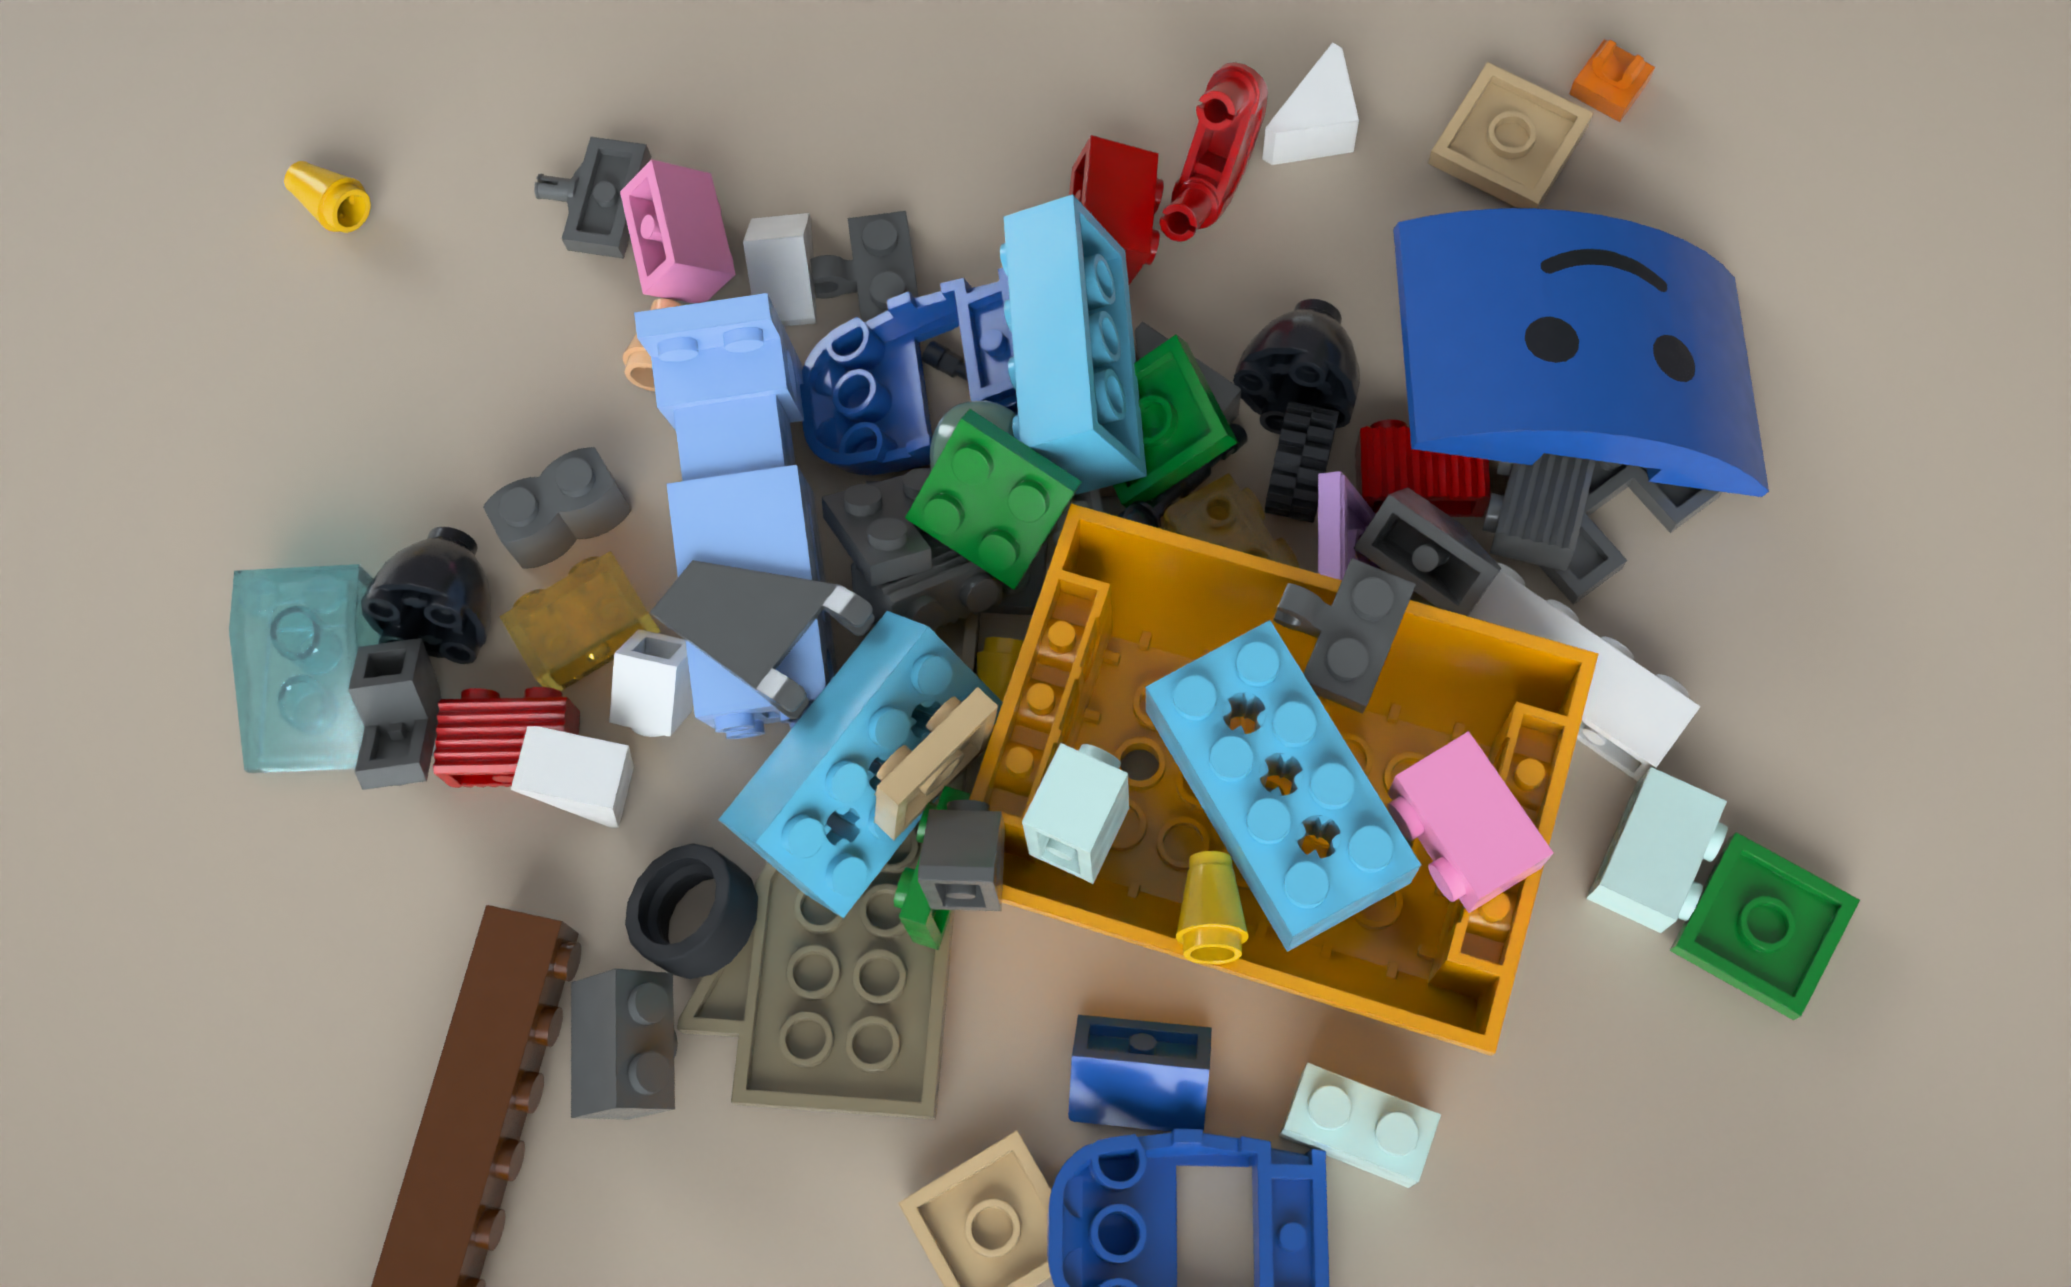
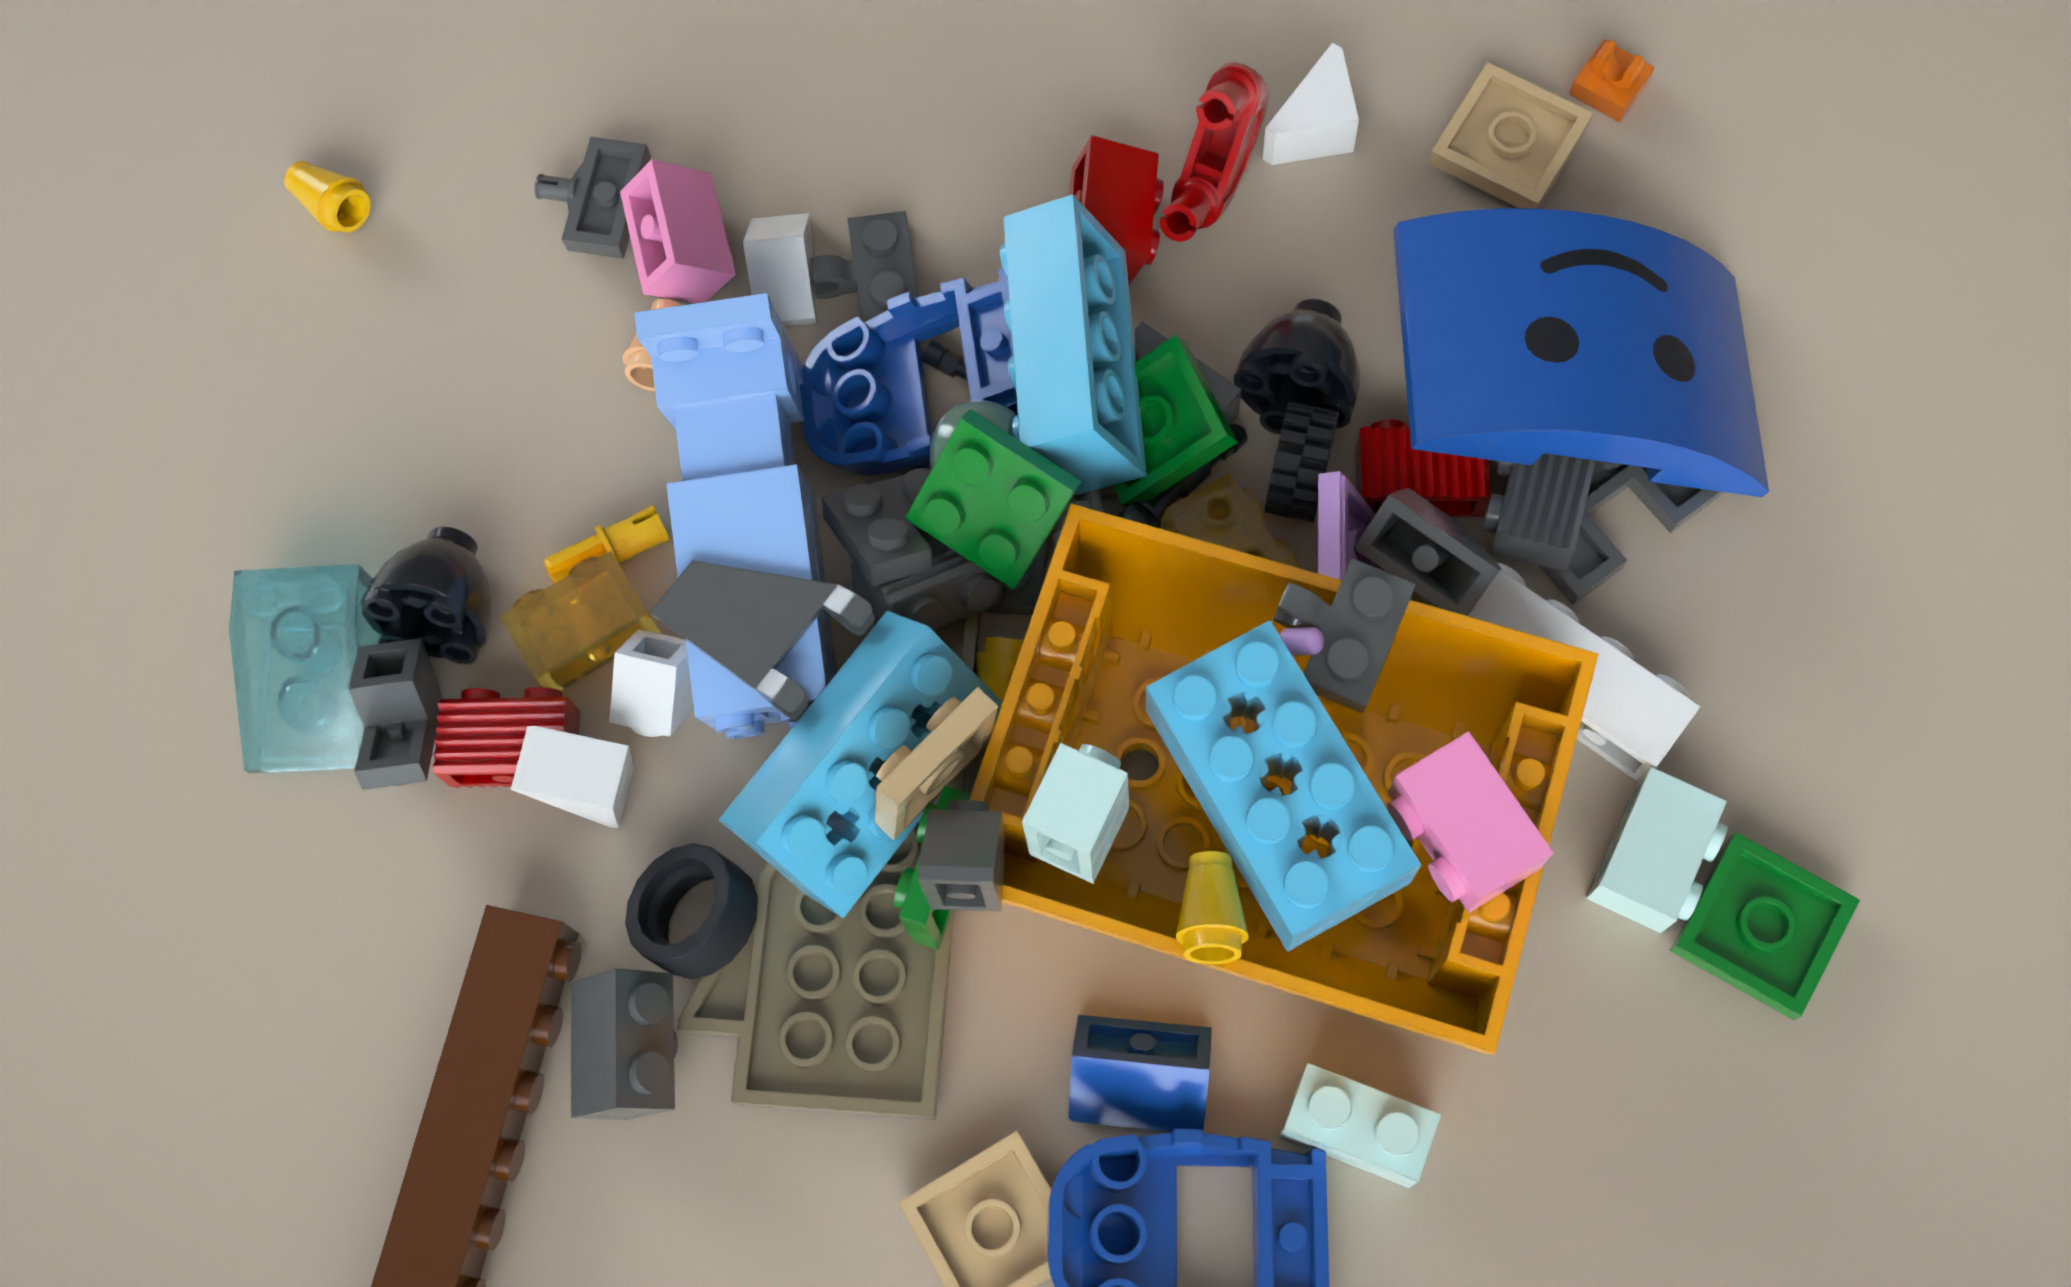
dark grey brick [483,447,631,569] -> none
none -> yellow axle [544,505,670,588]
none -> lavender piece [1280,627,1325,656]

